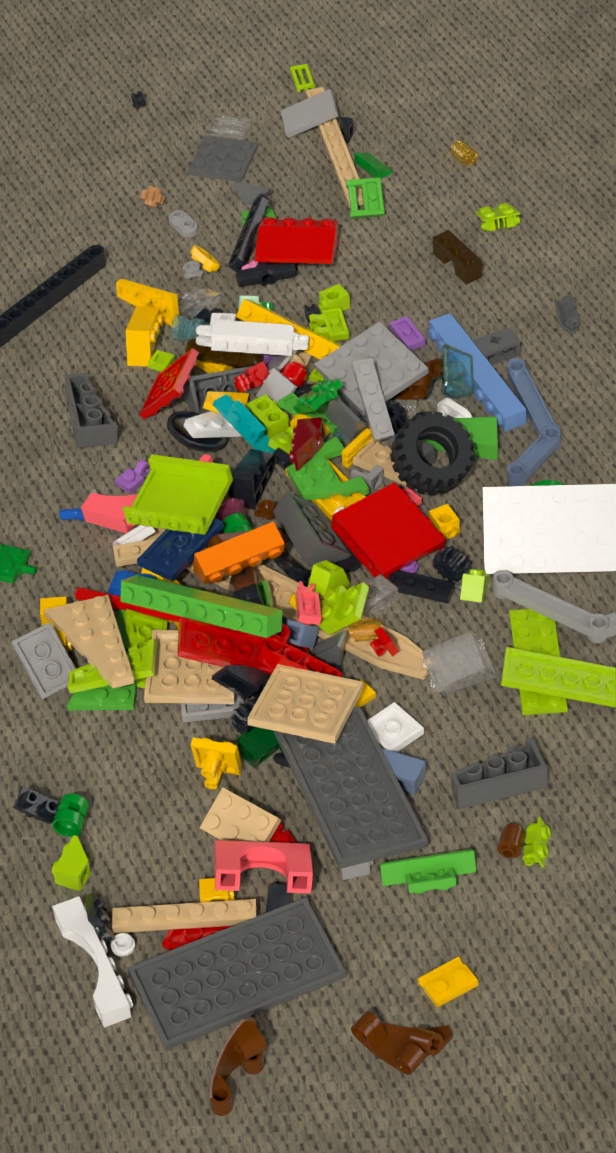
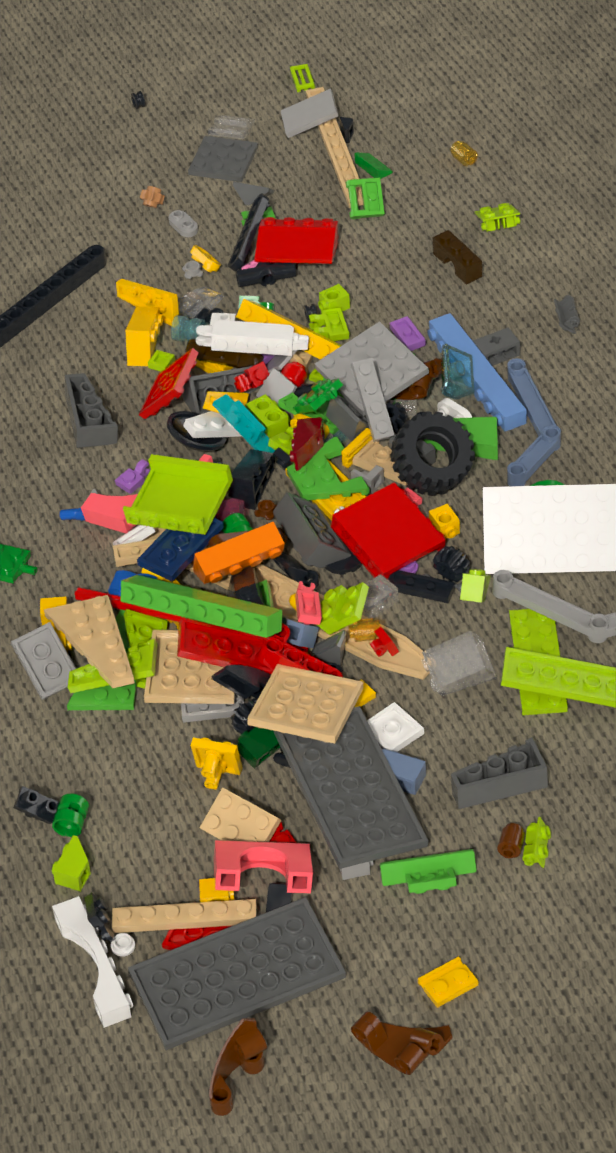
lime slope [308,560,350,597] -> none

